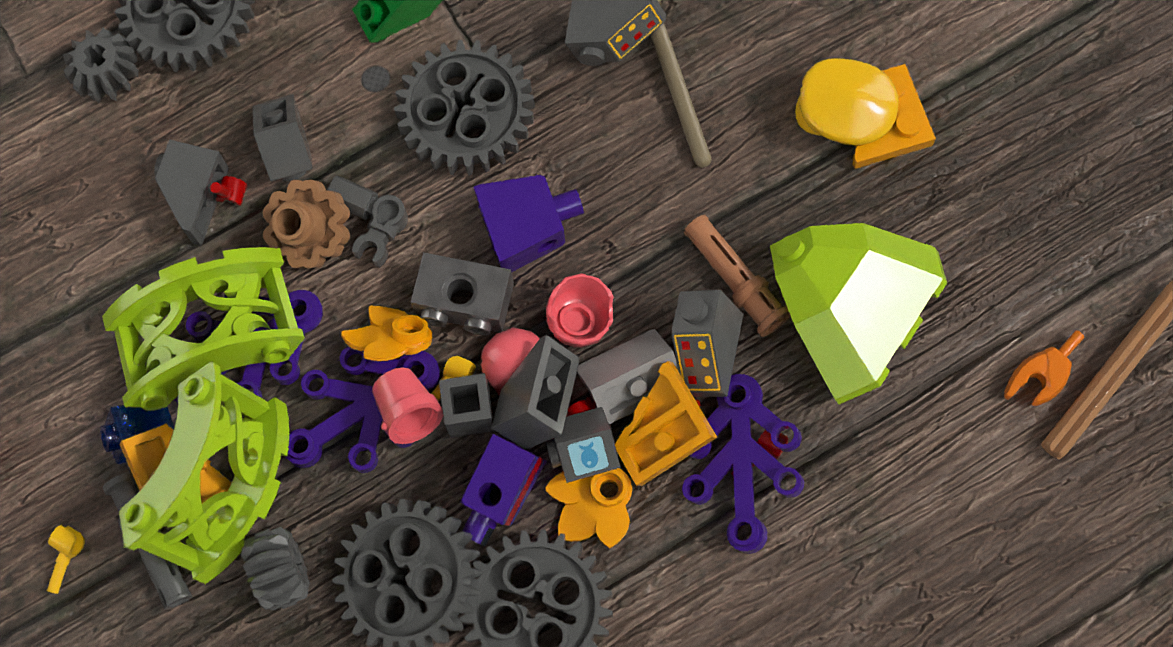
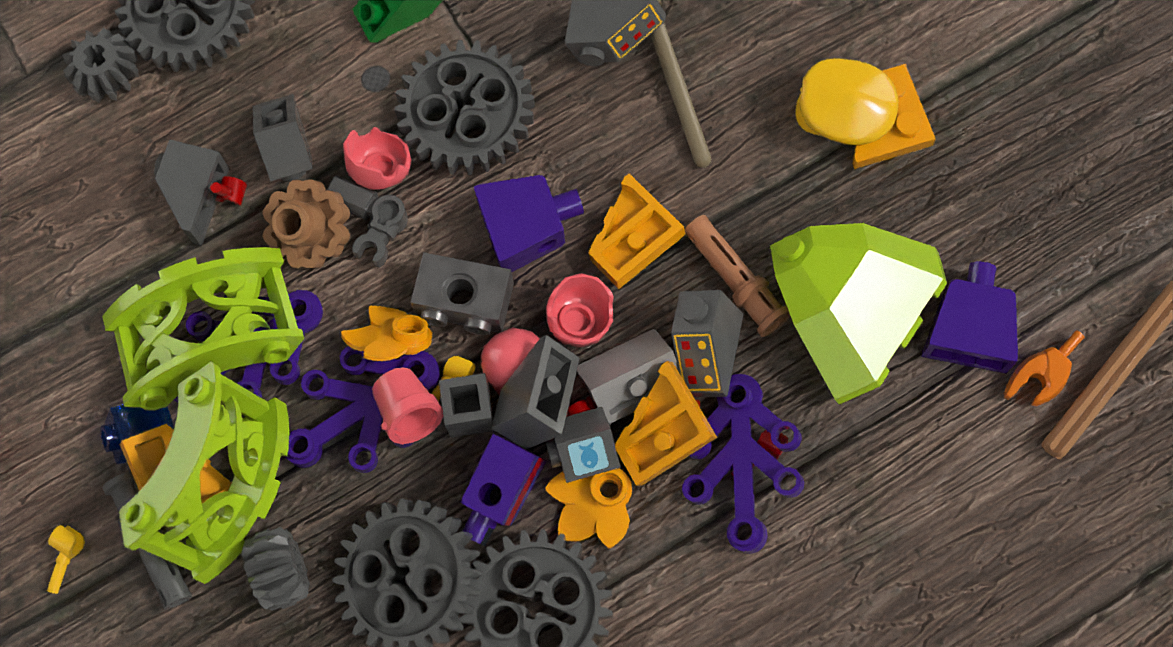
none -> coral hair [343,127,412,190]
none -> light orange wing [588,173,685,289]
none -> dark purple torso [921,261,1018,374]

